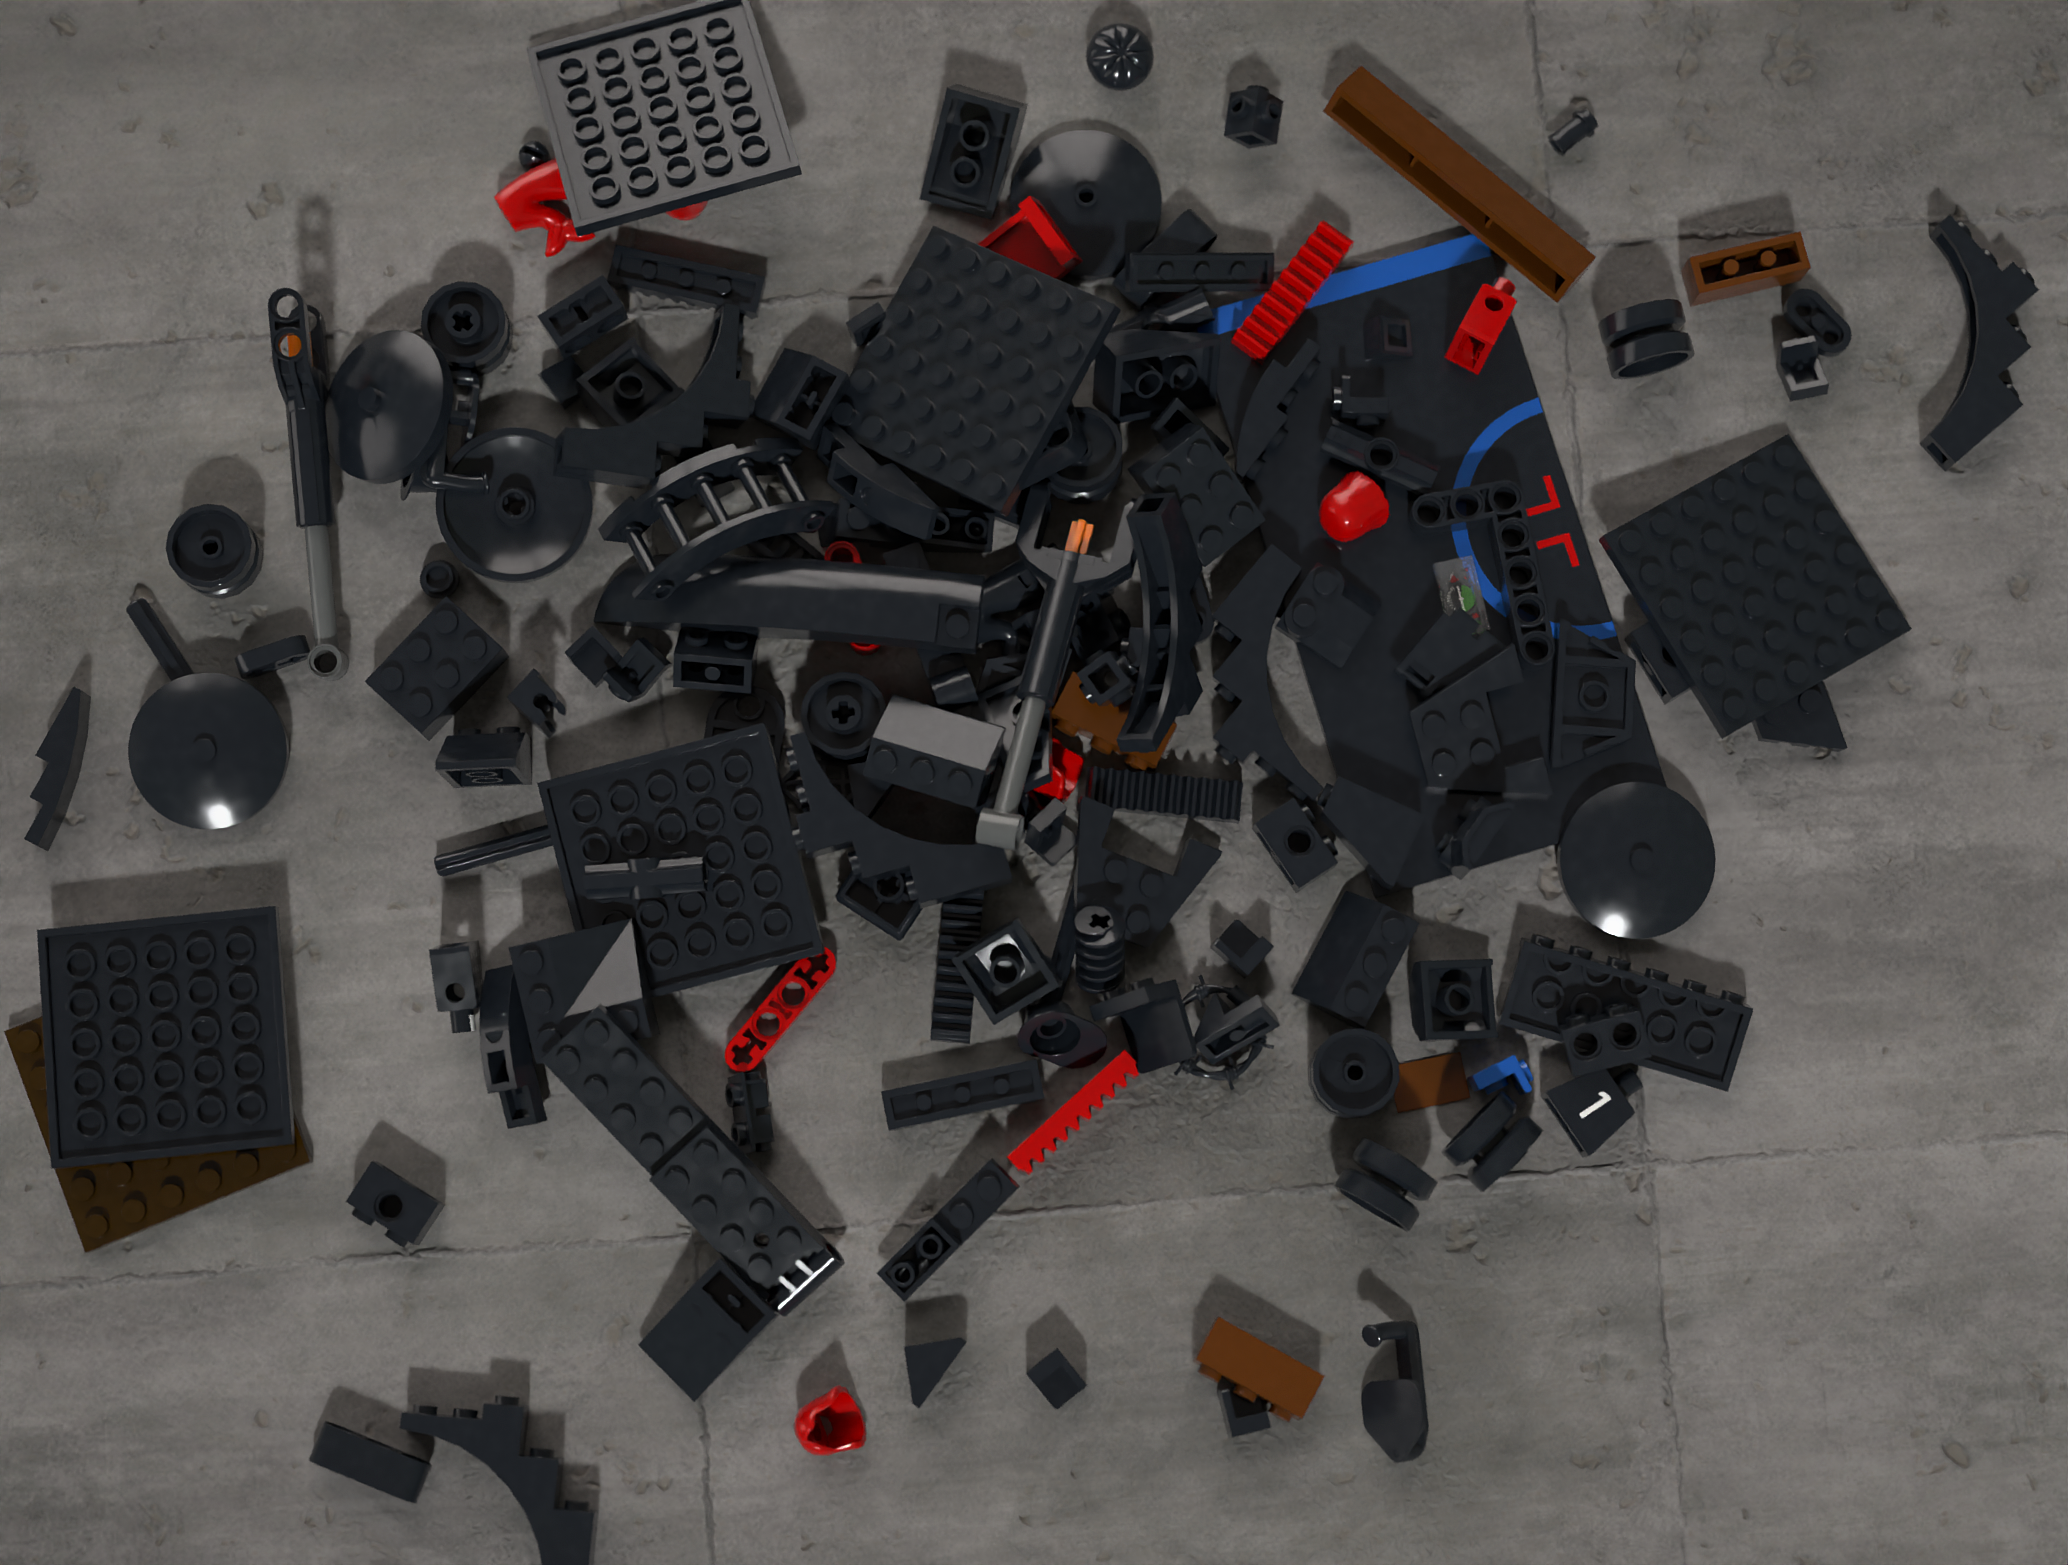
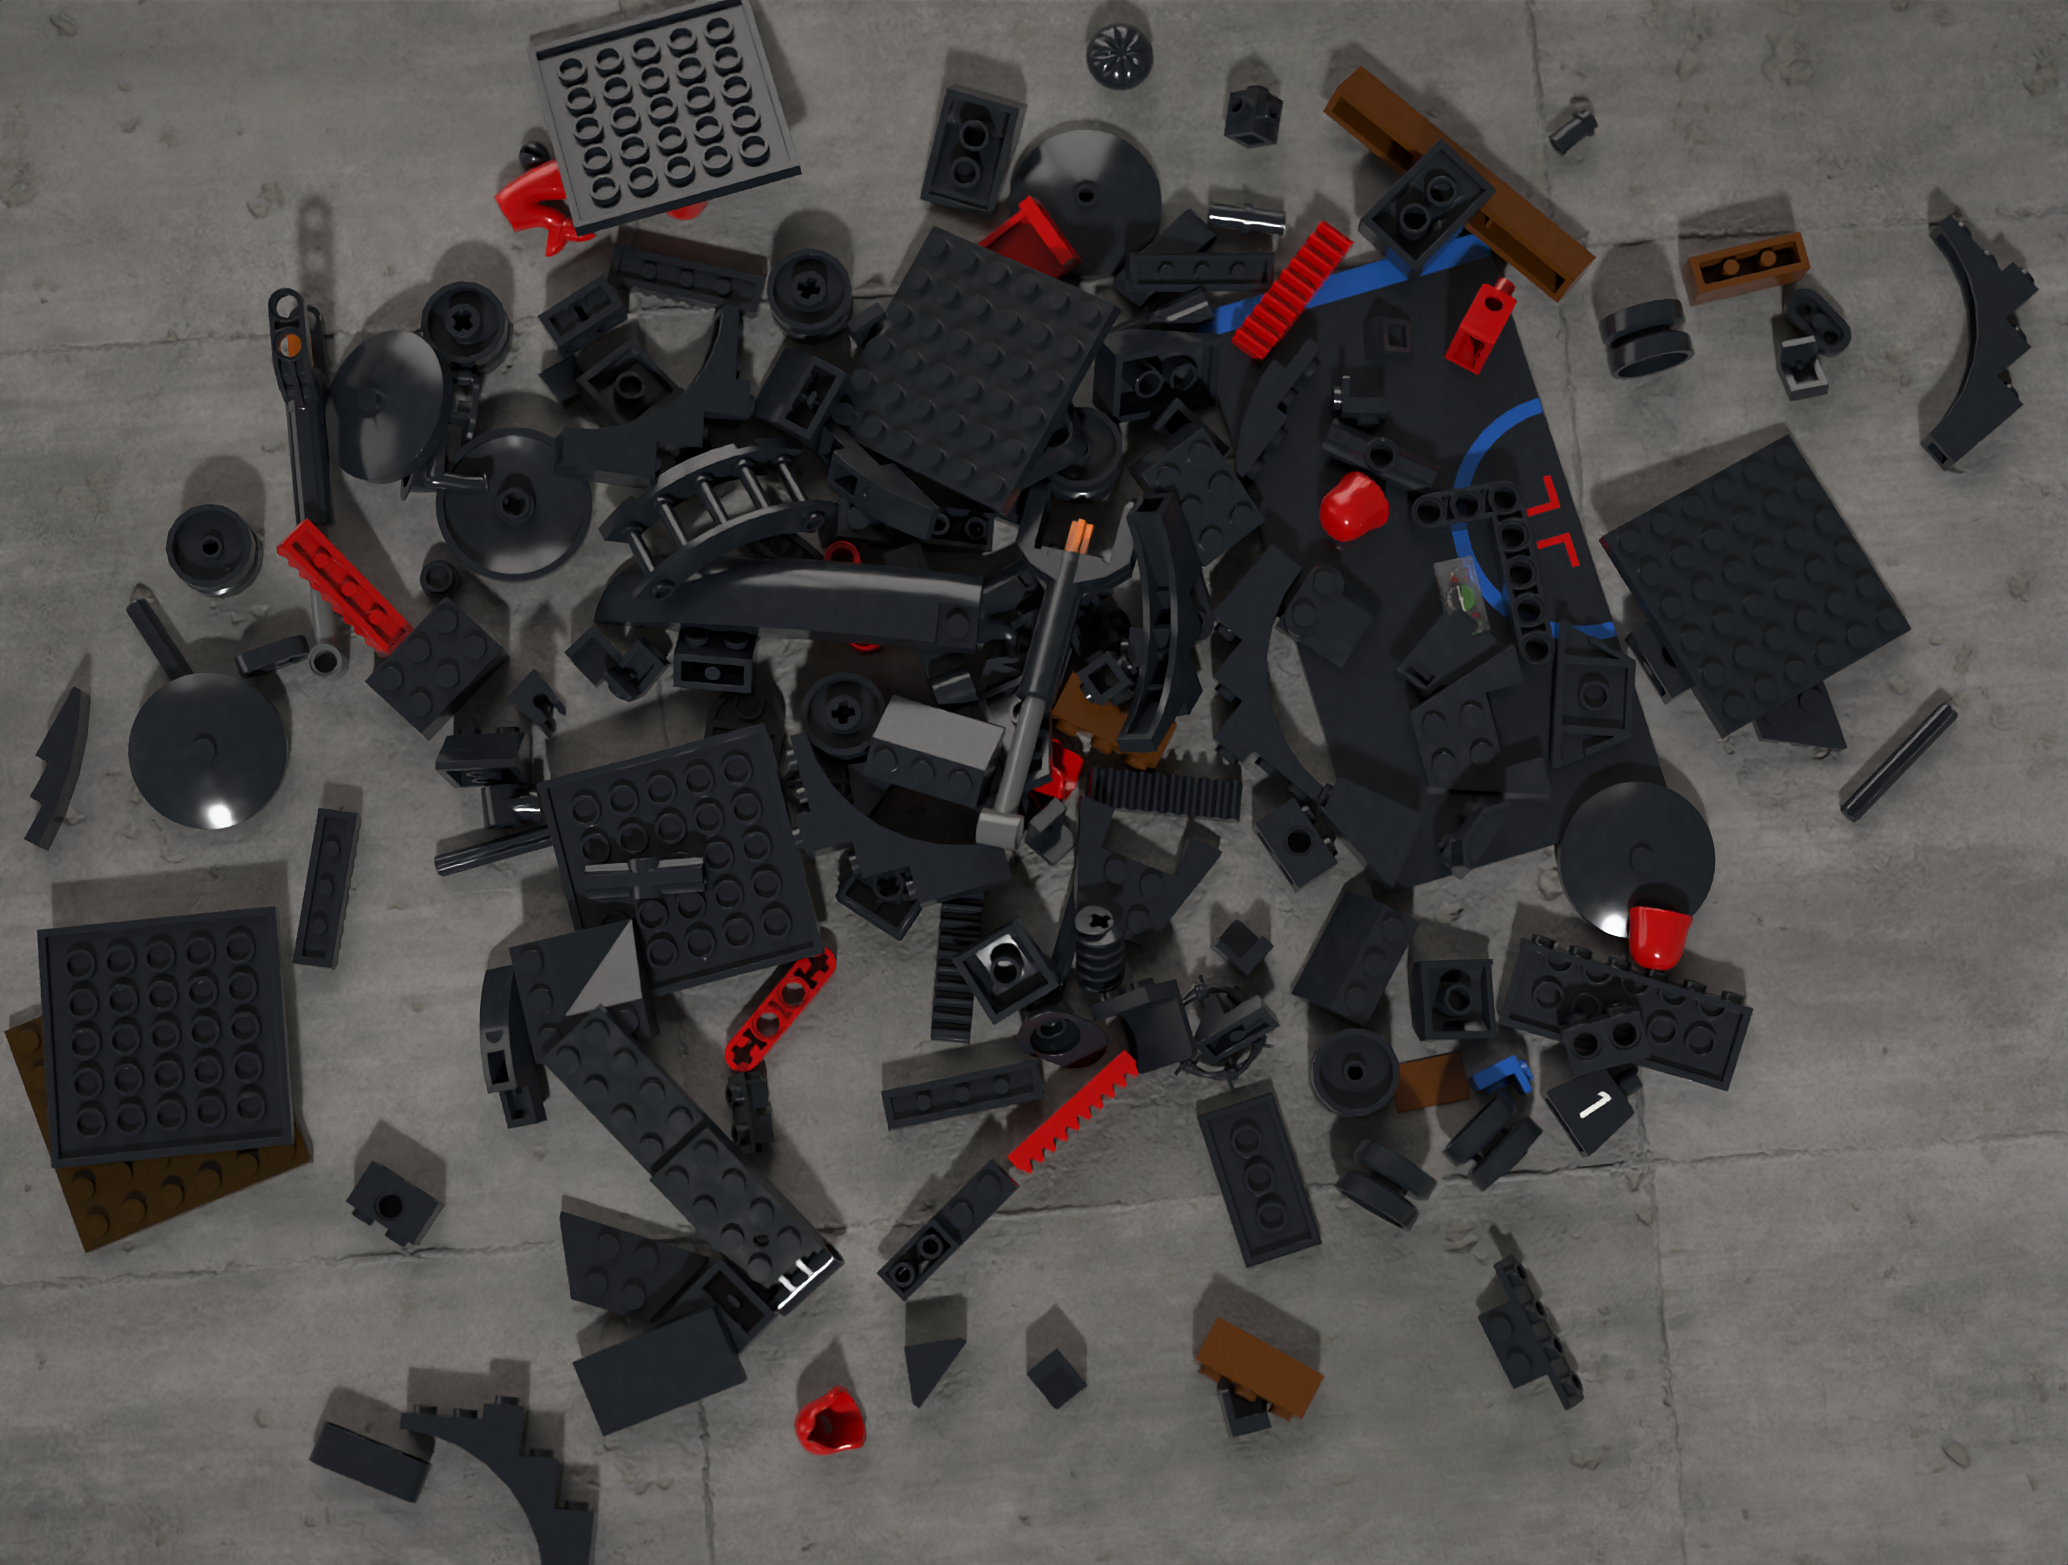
black torso [429,940,483,1033] -> none
black piece [1361,1320,1429,1463] -> none
none -> red gear [276,518,414,659]
none -> black gear [292,808,361,970]
none -> black piece [481,783,542,830]
none -> black wing [559,1211,708,1323]
none -> black tile [572,1304,748,1437]
none -> black wheel [766,248,854,345]
none -> black tile [1196,1092,1322,1268]
none -> black pin [1207,201,1286,236]
none -> black slope [1358,138,1497,283]
none -> black bracket [1477,1254,1584,1410]
none -> red hair [1628,906,1693,970]
none -> black axle [1840,702,1958,822]

